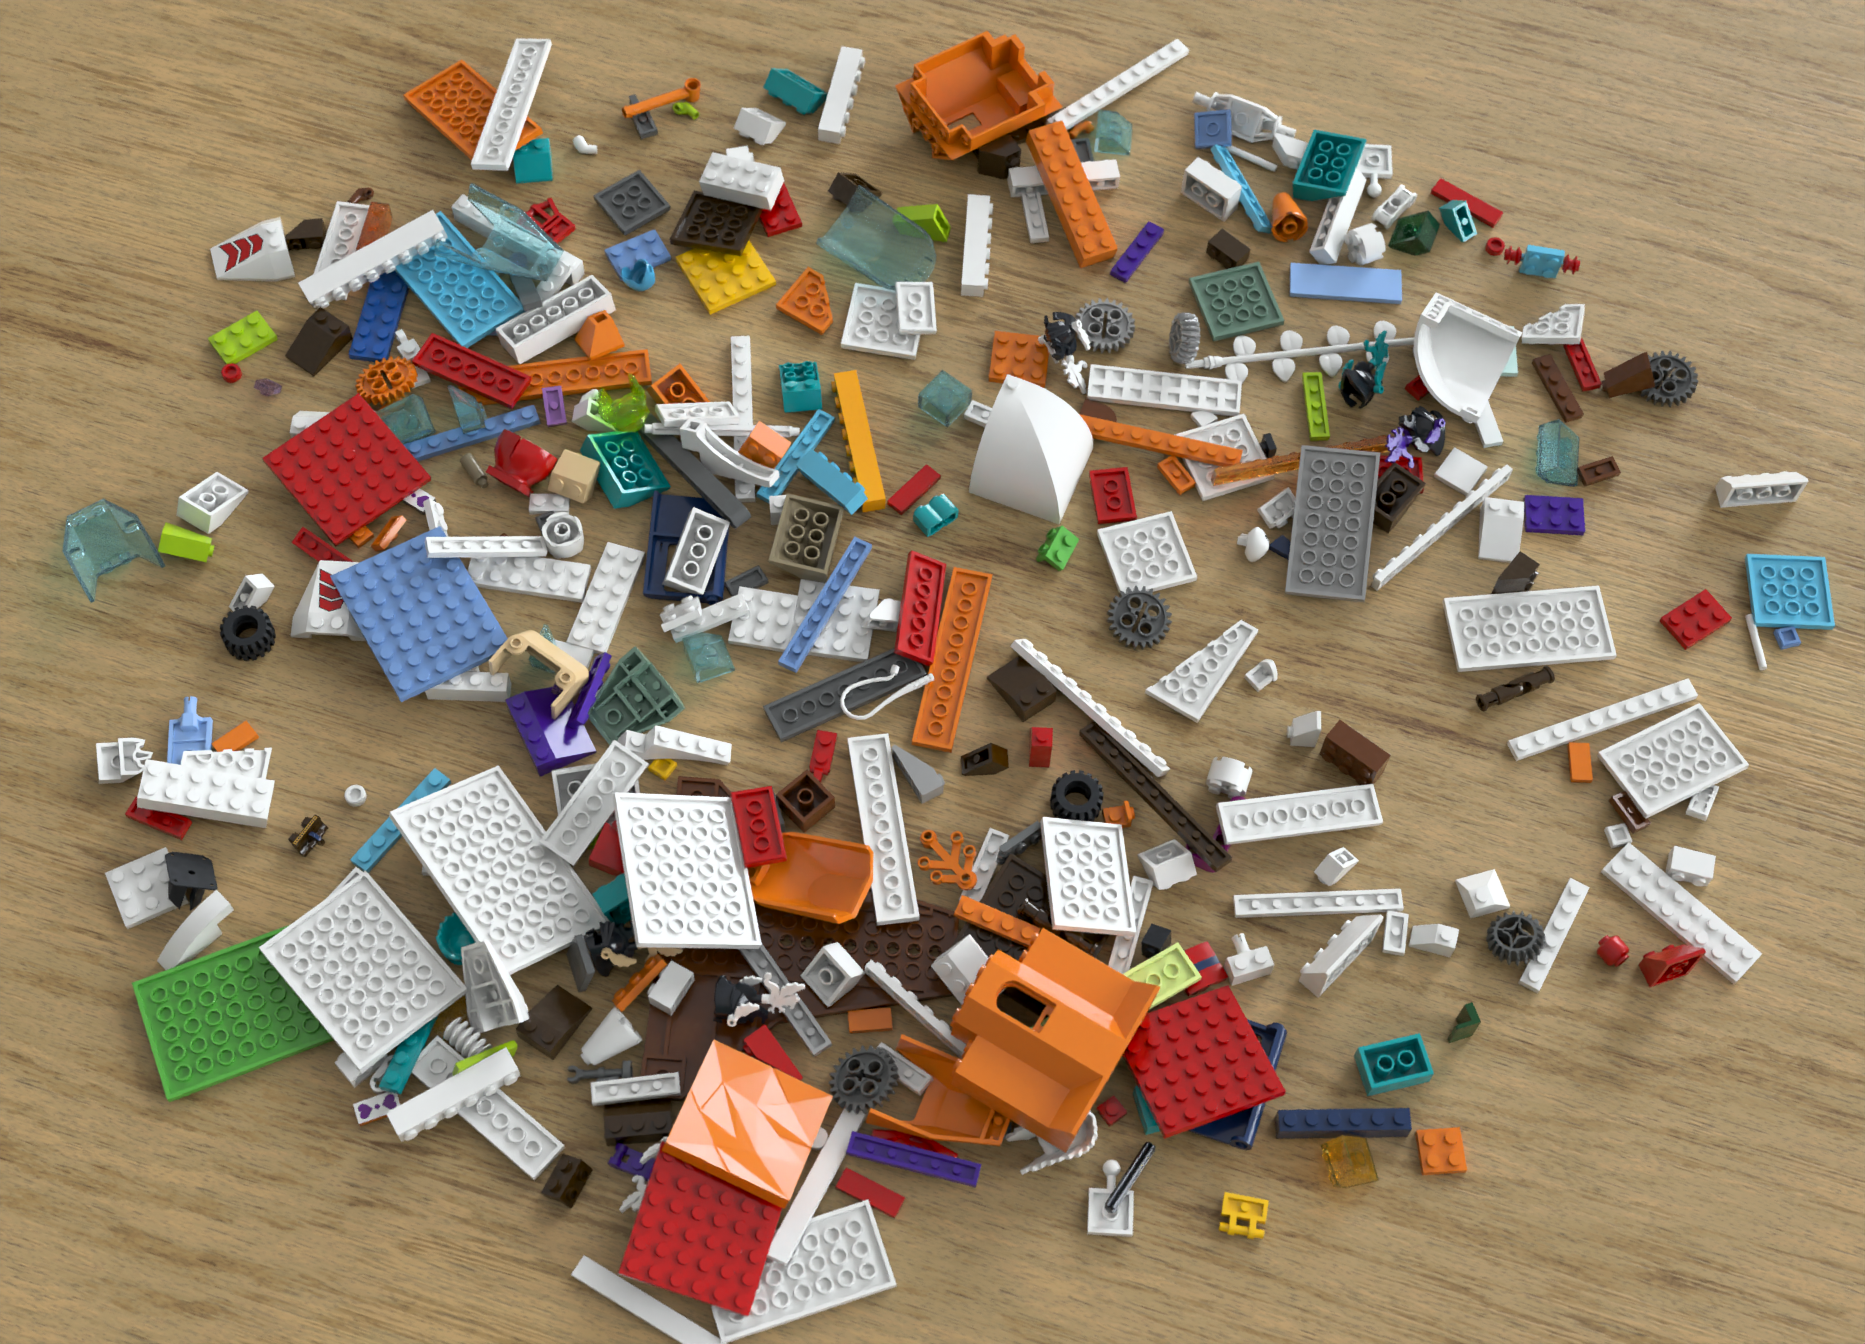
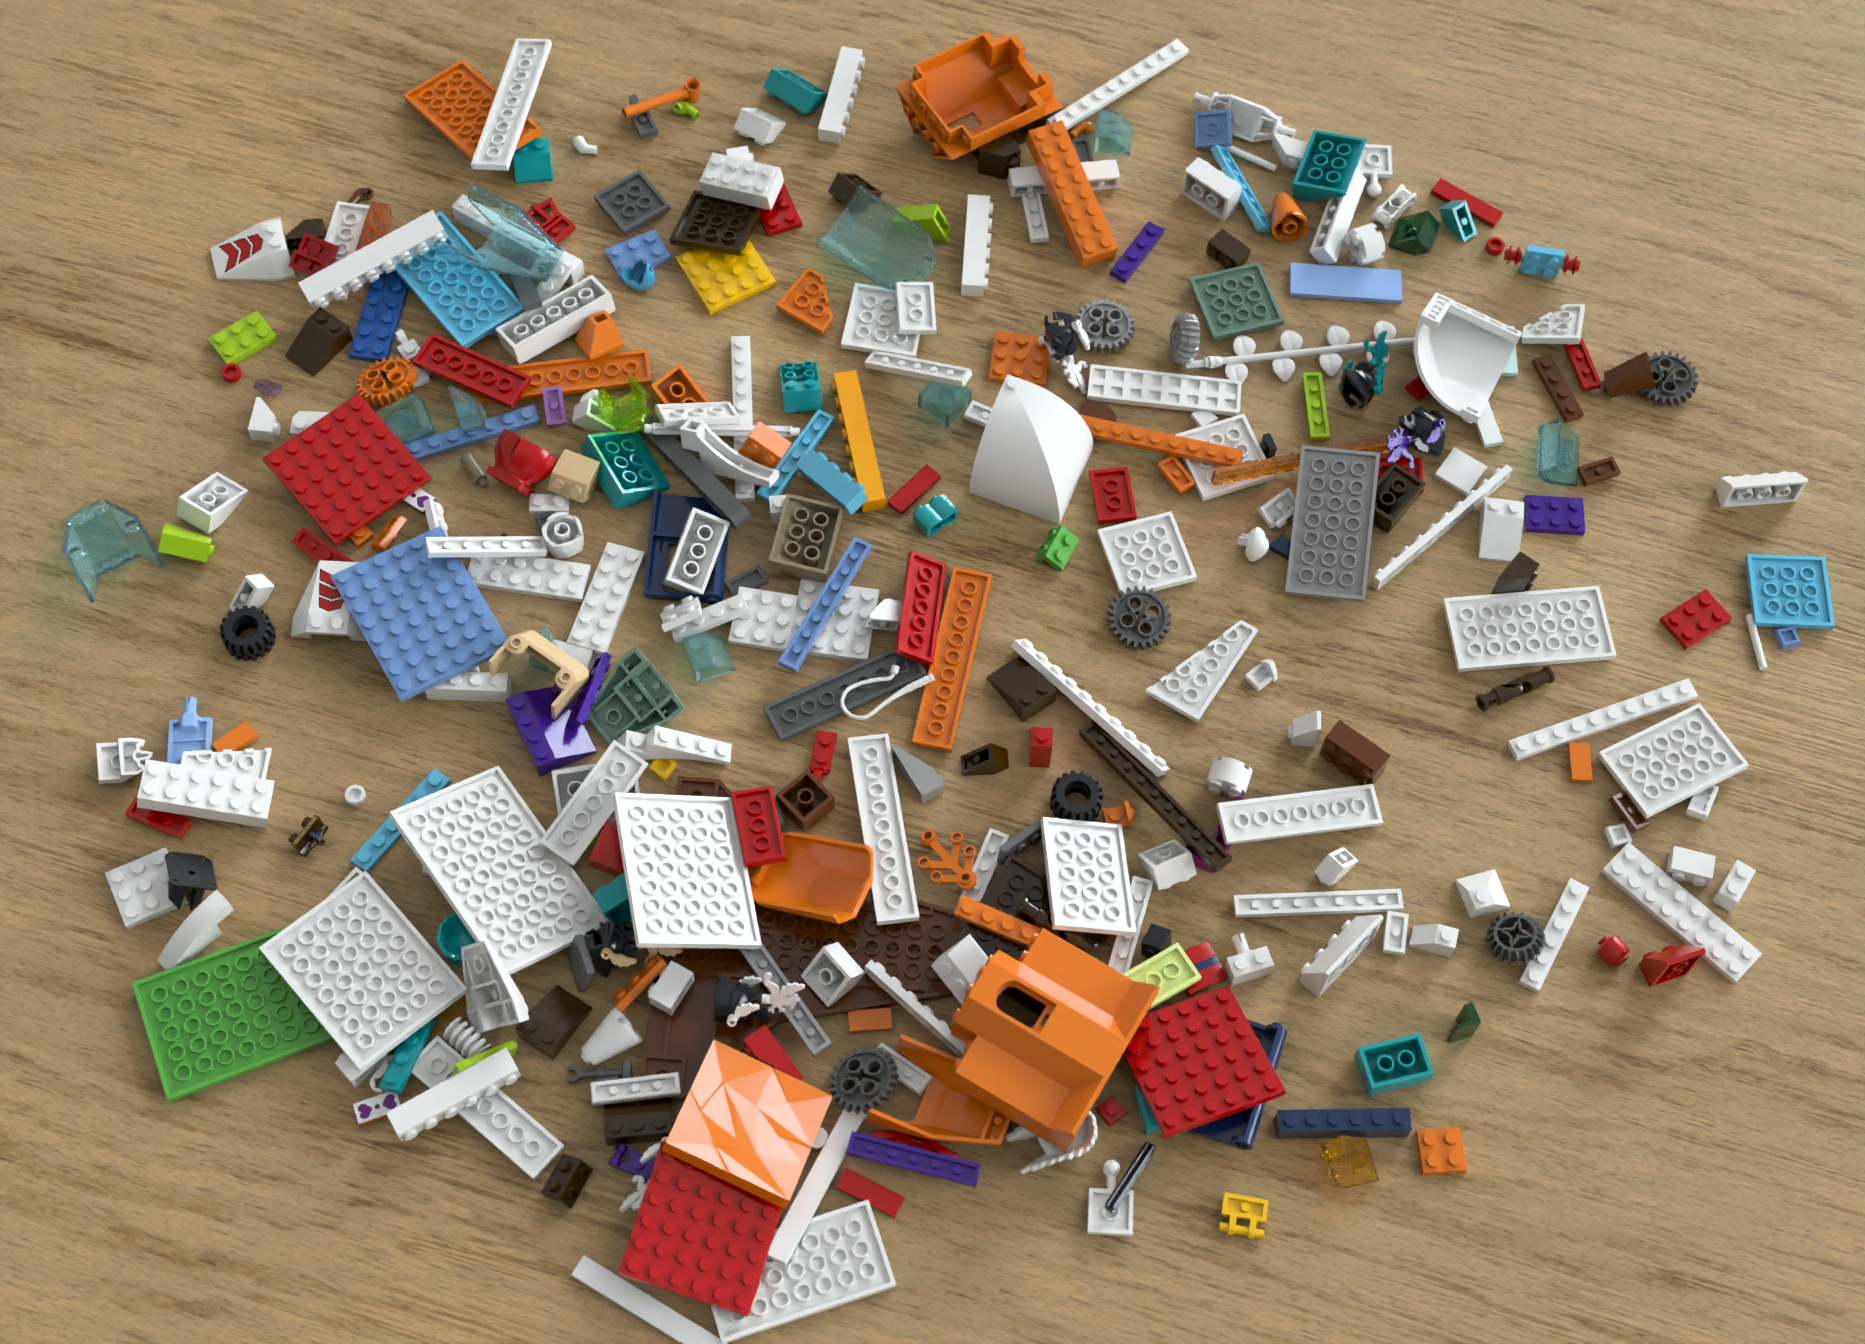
none -> white slope [248,397,280,442]
none -> red slope [288,232,340,276]
none -> white plate [864,351,972,387]
none -> white brick [1712,860,1756,912]

